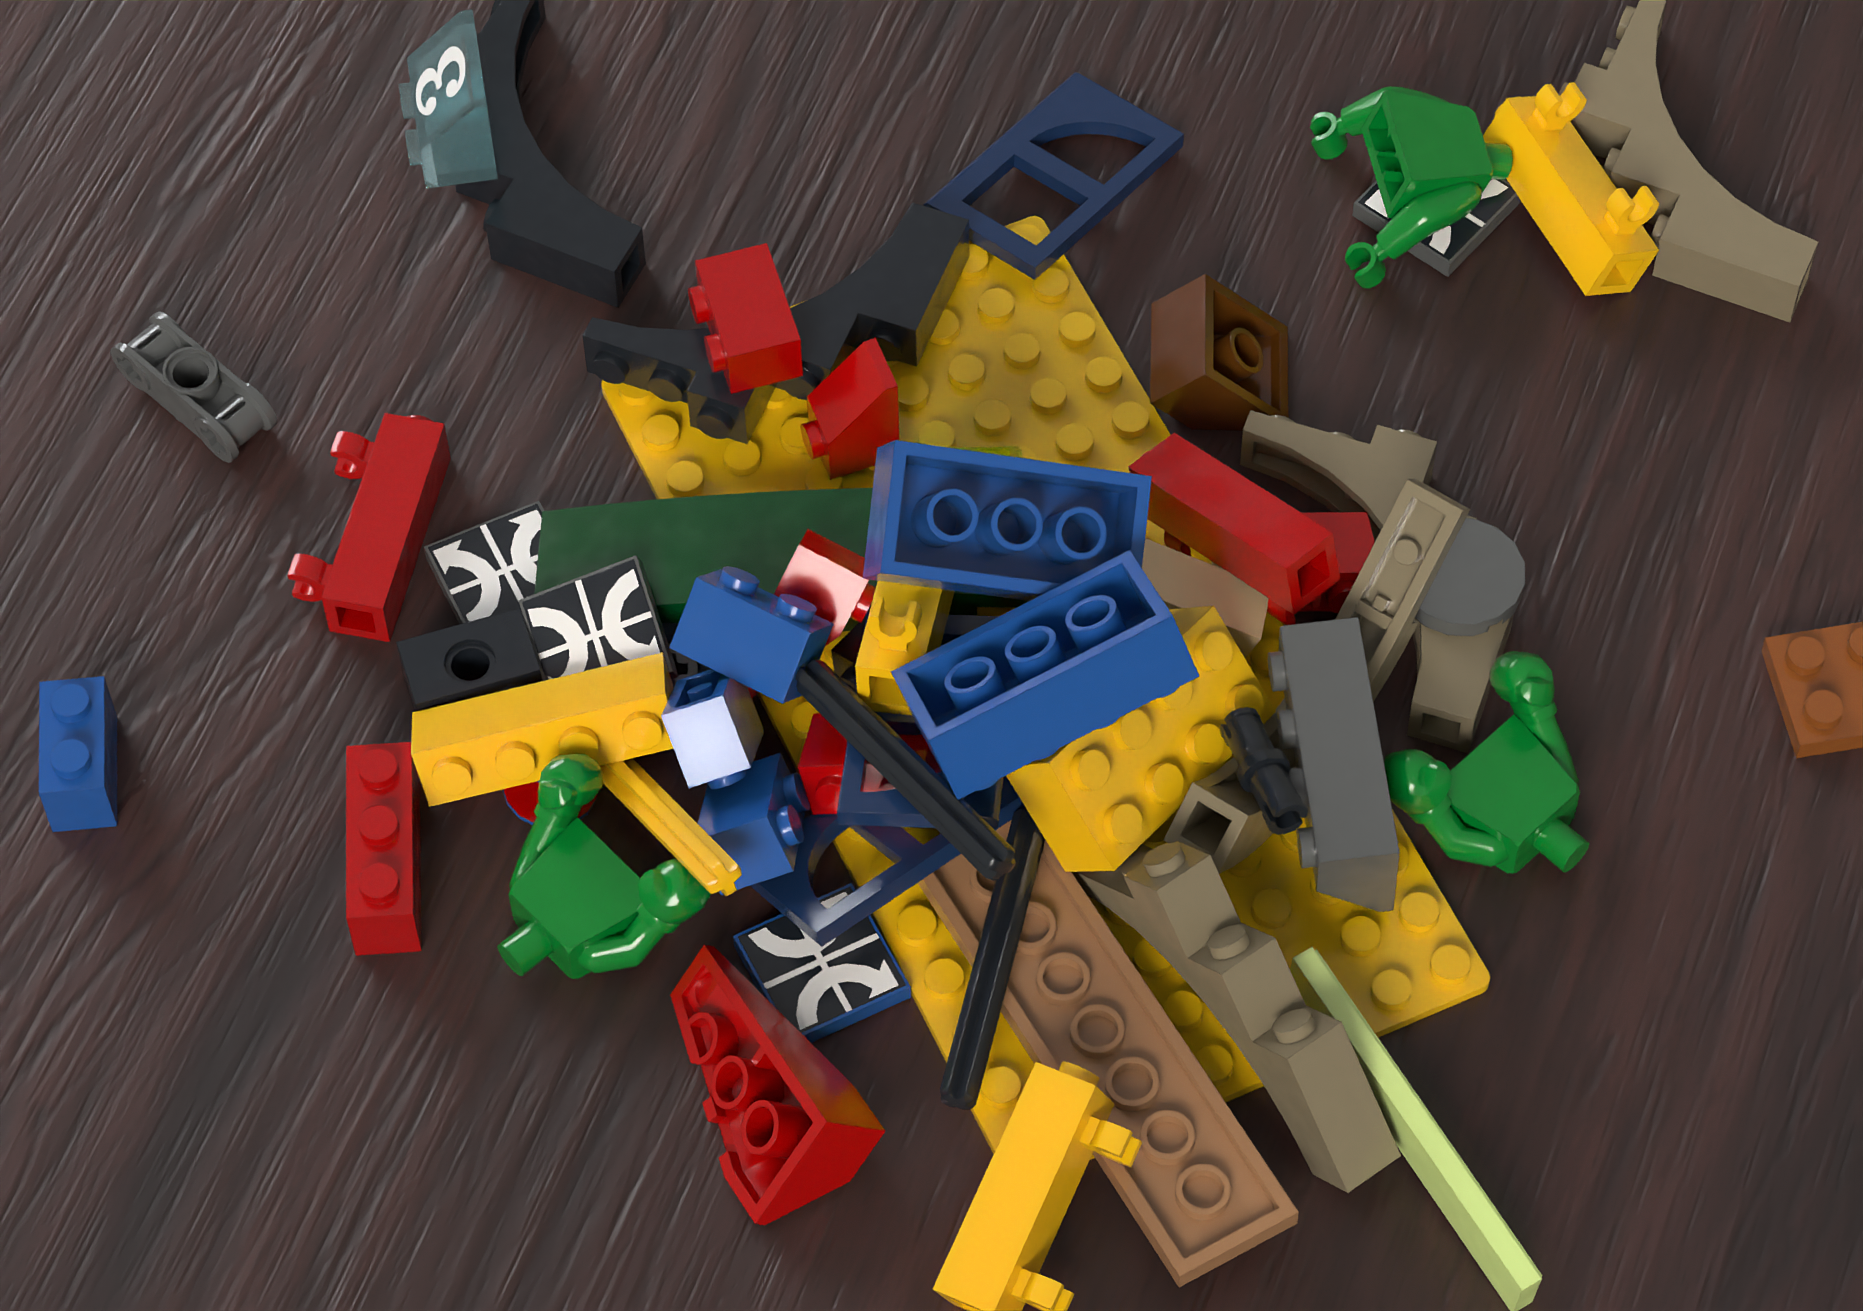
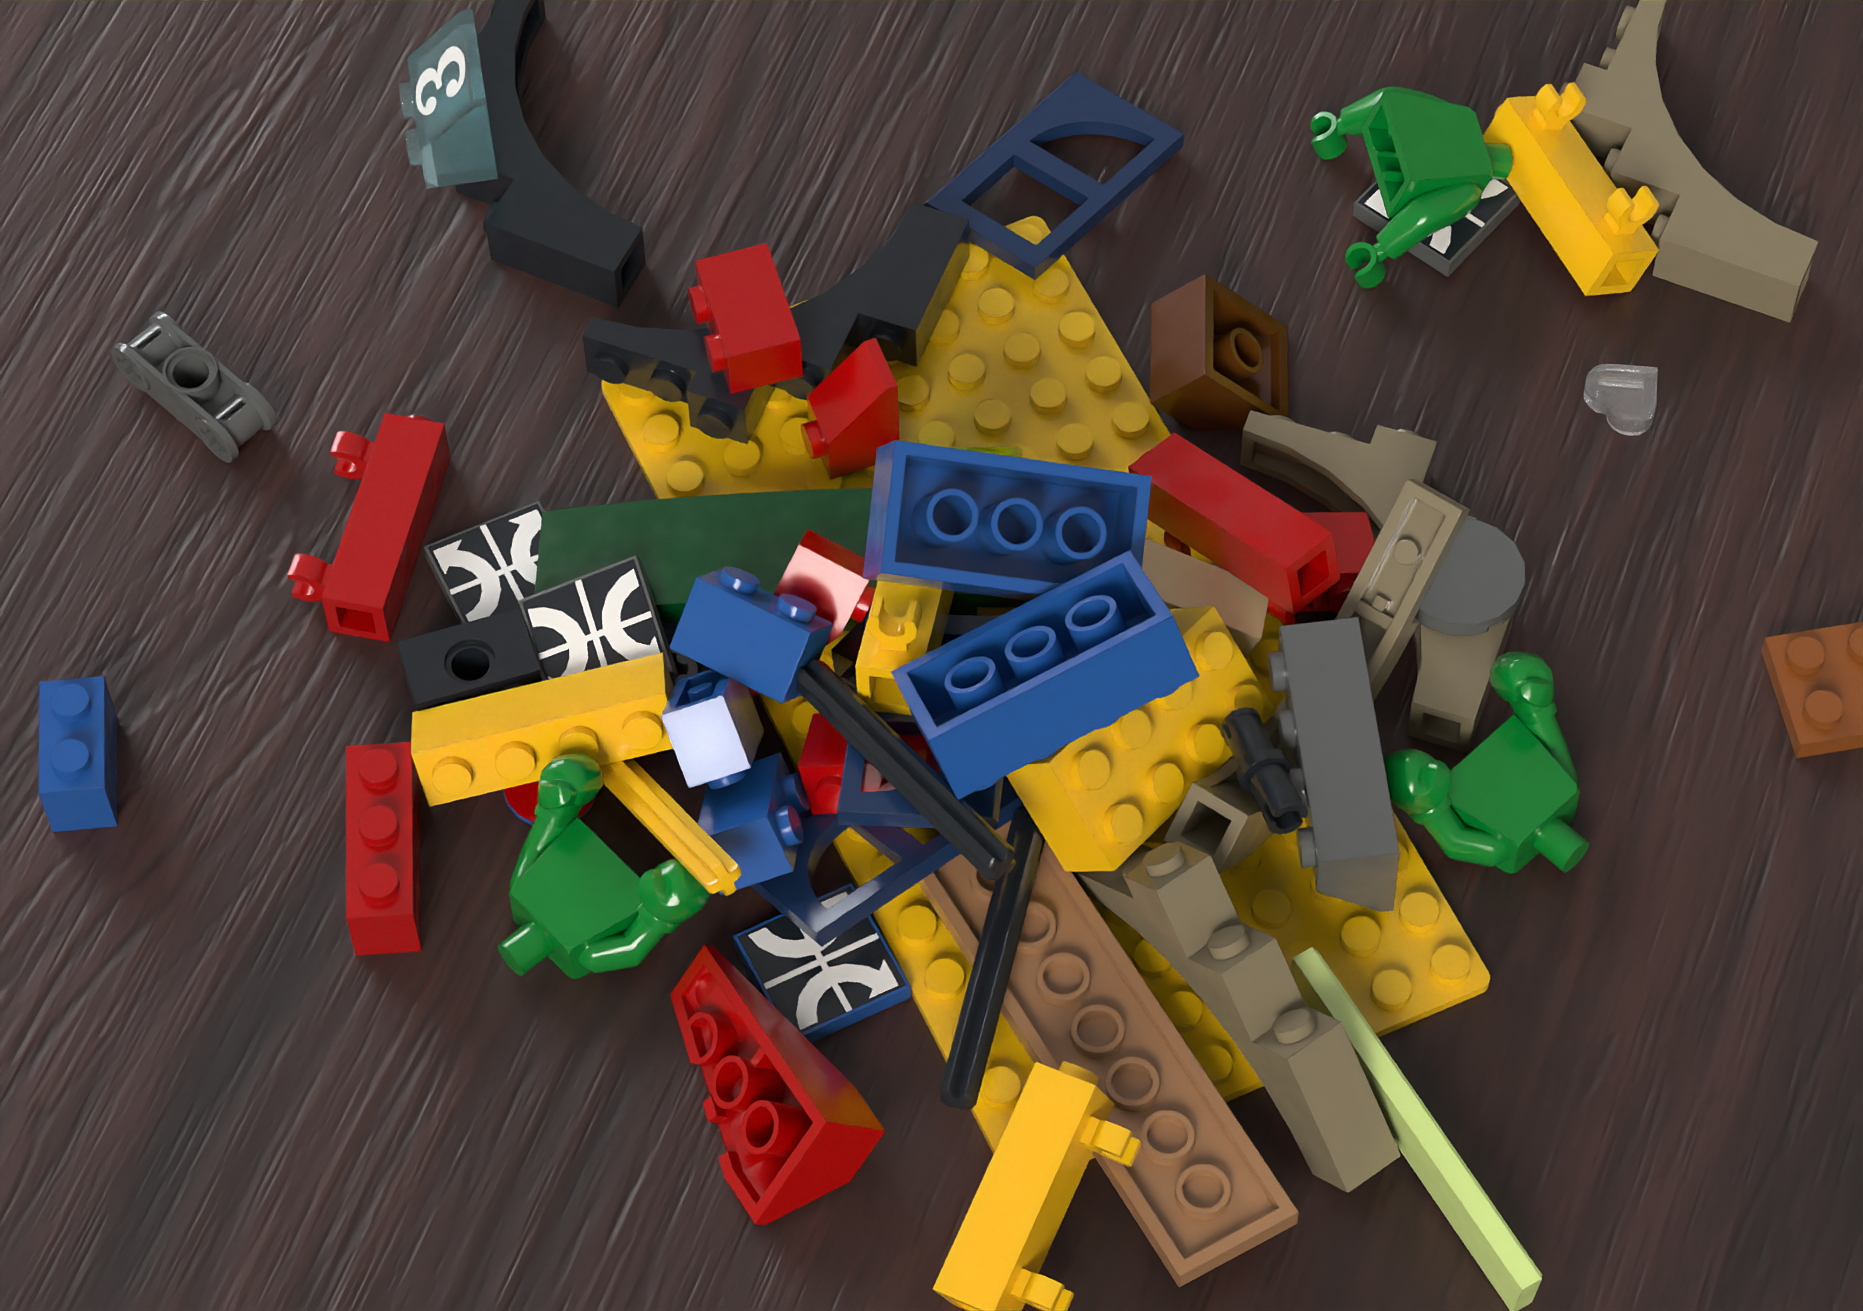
none -> clear tile [1583,364,1658,436]

